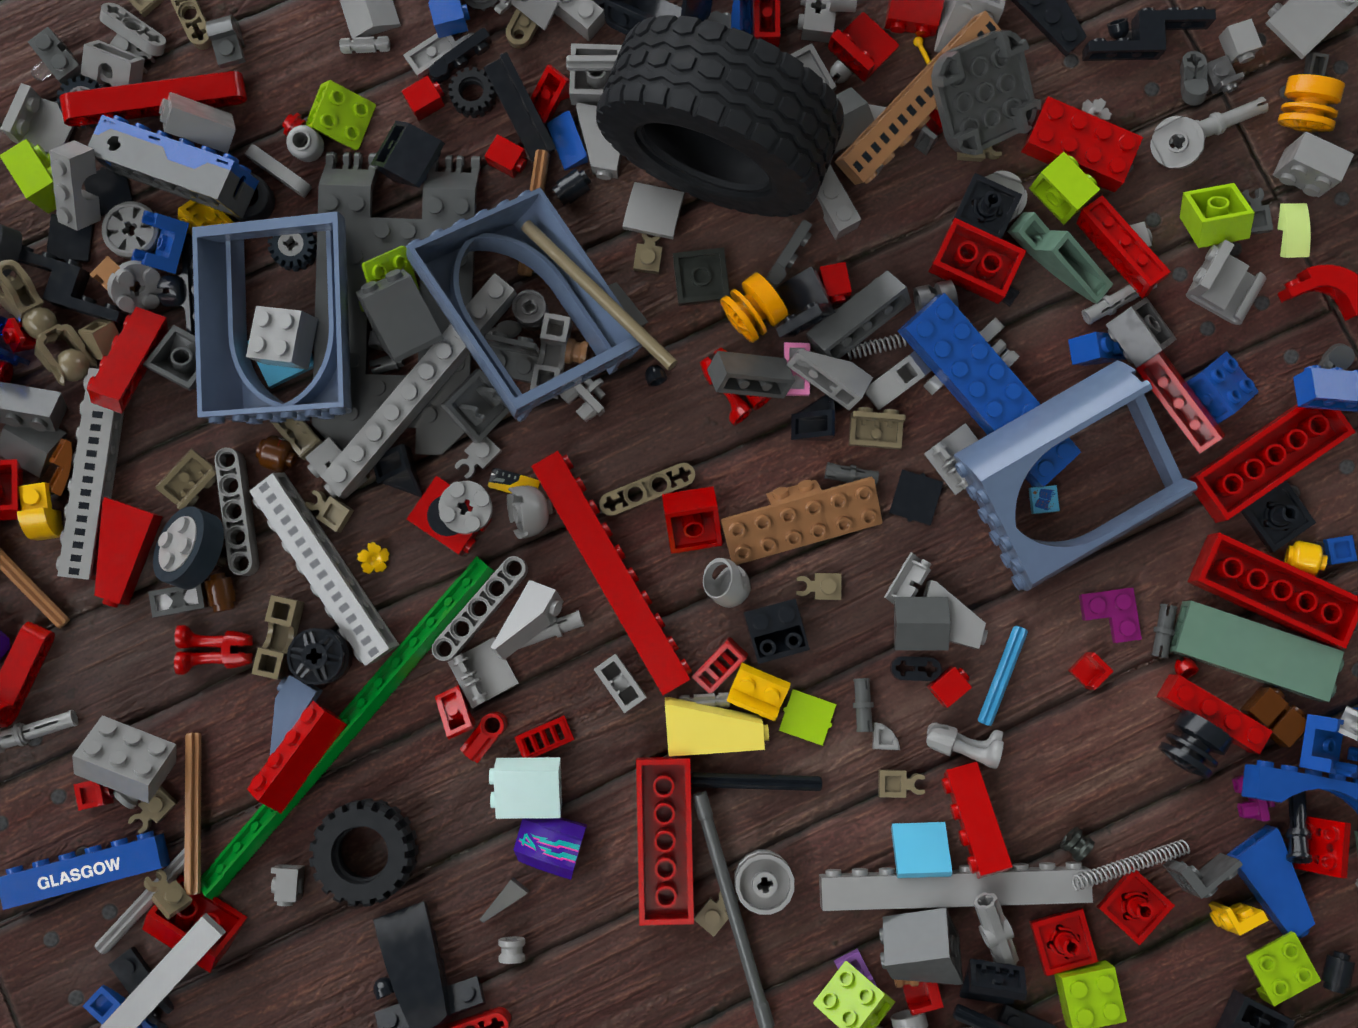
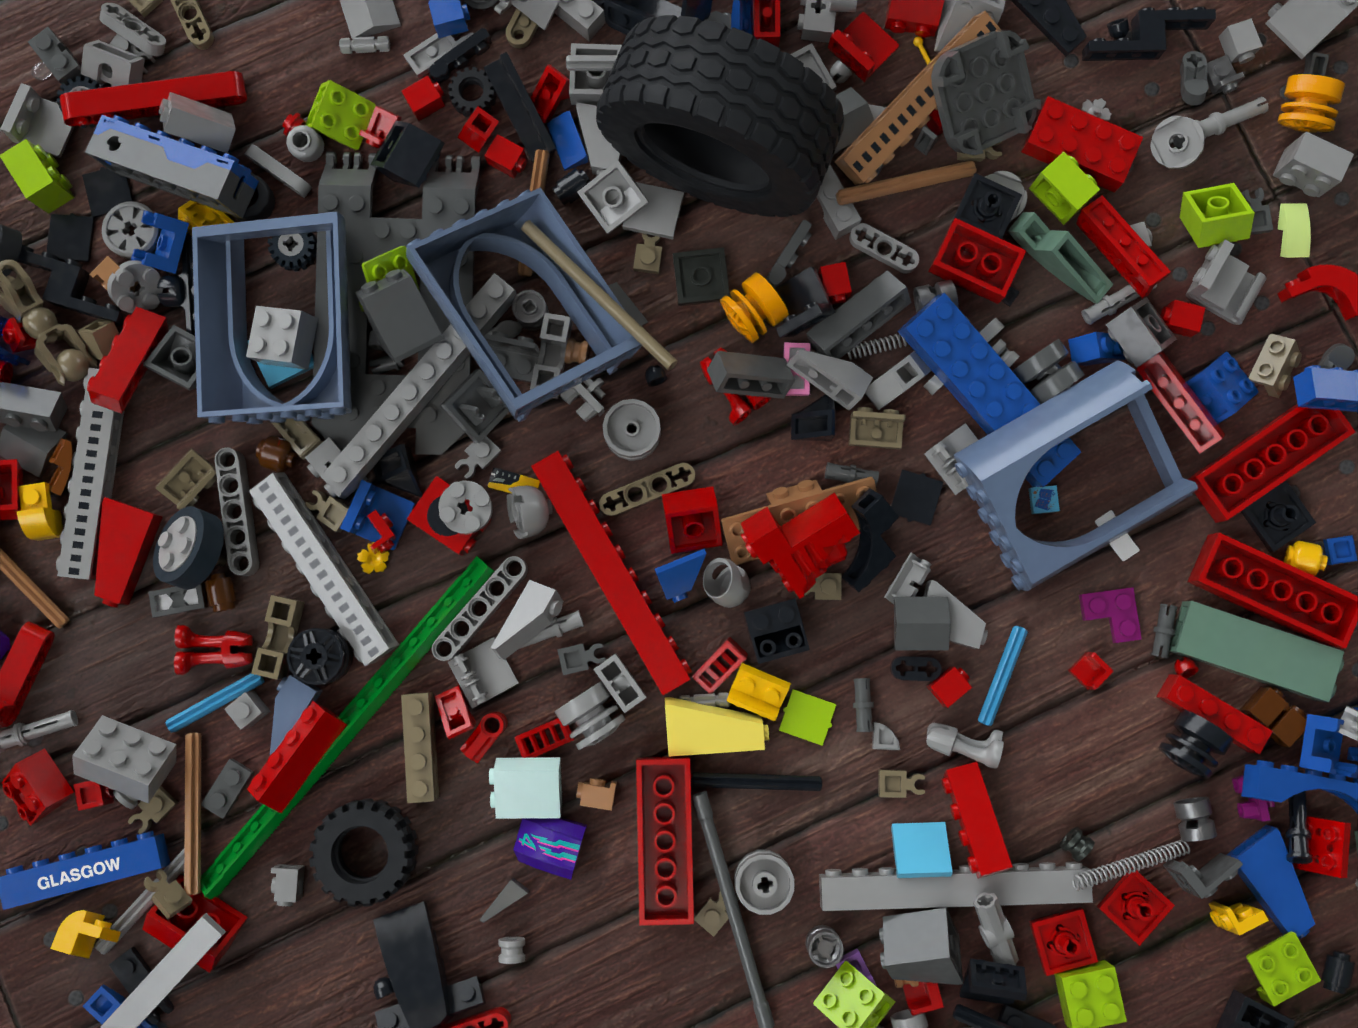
light grey arch [49,140,101,231] -> none
dark grey brick [206,14,246,69] -> none
none -> red slope [1,748,74,826]
none -> yellow brick [51,910,121,959]
none -> dark azure axle [165,674,264,733]
none -> dark grey piece [201,758,254,819]
none -> light grey brick [225,691,270,730]
none -> blue bracket [340,480,415,550]
none -> bracket [359,106,402,148]
none -> red bracket [367,510,396,554]
none -> dark tan brick [401,692,439,803]
none -> red brick [457,106,499,153]
none -> light grey wheel [554,681,626,750]
none -> dark grey plate [557,643,606,675]
none -> medium nougat brick [576,778,617,811]
none -> light grey slope [577,160,649,234]
none -> light grey wheel [603,399,661,461]
none -> blue slope [655,549,707,603]
none -> red brick [740,492,860,599]
none -> flat silver wheel [805,925,844,968]
none -> medium nougat axle [836,161,977,205]
none -> black arch [841,488,899,592]
none -> light grey beam [849,223,919,274]
none -> dark grey wheel [1013,339,1085,404]
none -> white sticker [1095,510,1140,561]
none -> red brick [1160,300,1206,338]
none -> flat silver wheel [1173,797,1217,842]
none -> dark tan bracket [1249,334,1302,398]

